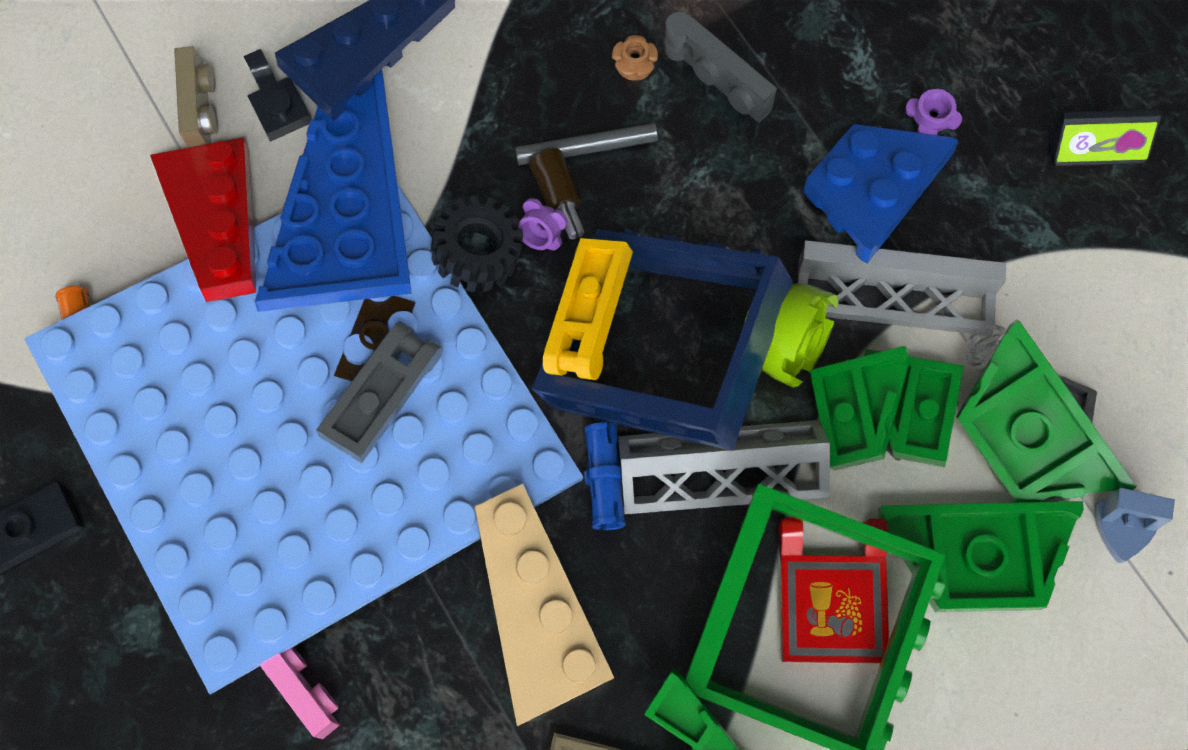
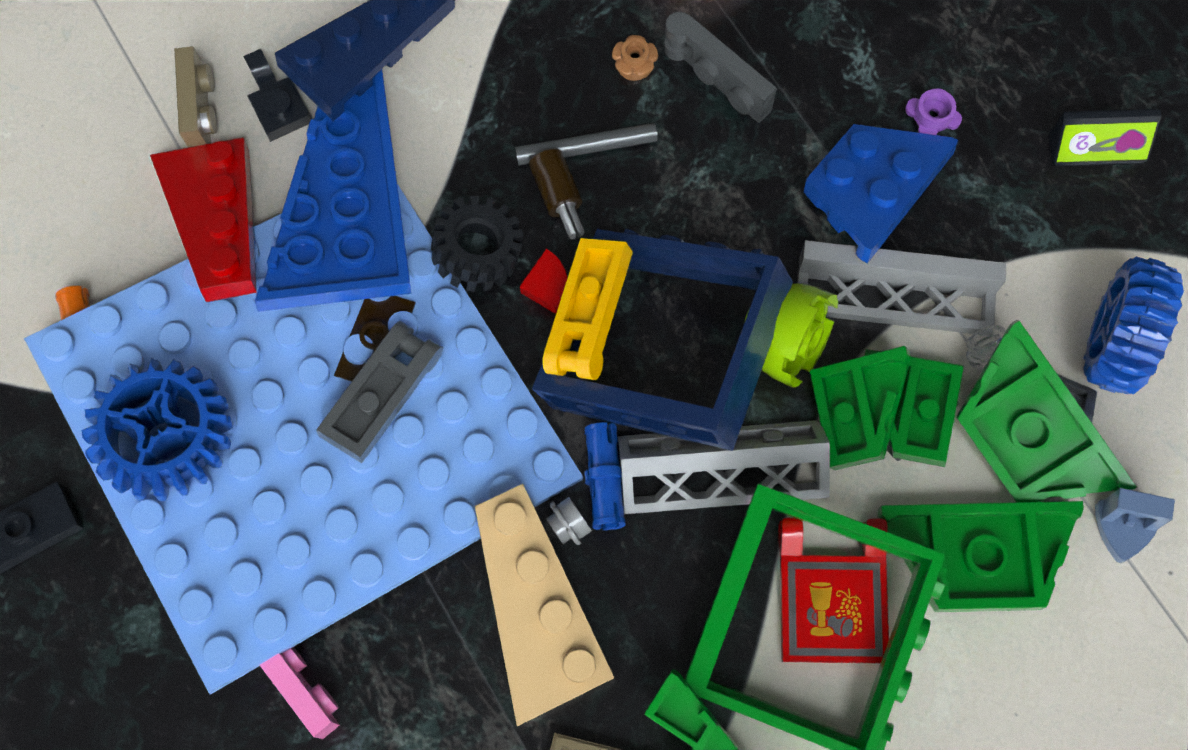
medium lavender plate [518,198,568,250] -> none
none -> blue gear [81,358,233,502]
none -> red tile [520,248,568,314]
none -> light grey plate [546,497,592,545]
none -> blue gear [1083,256,1184,395]

